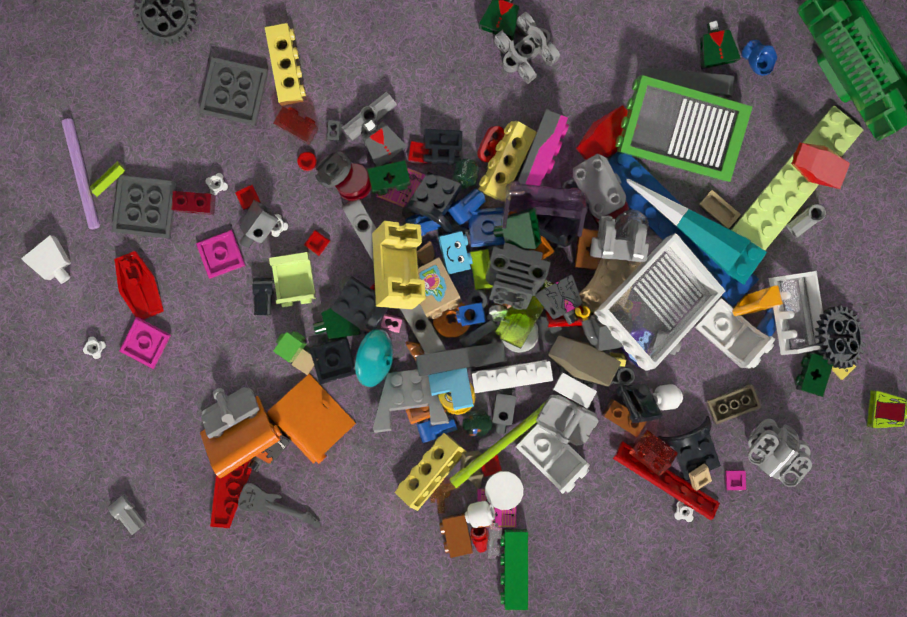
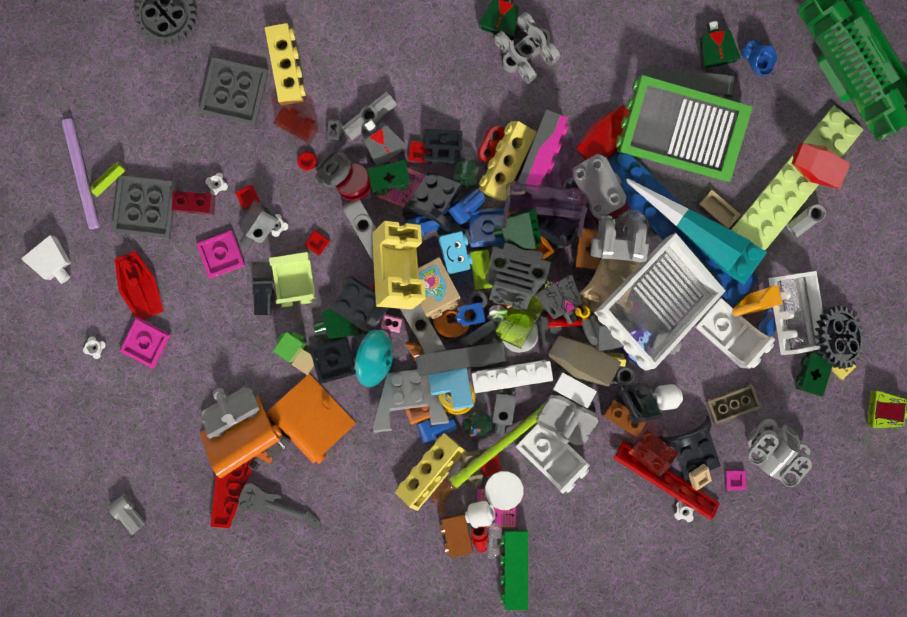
medium nougat tile [417,241,434,265] -> none

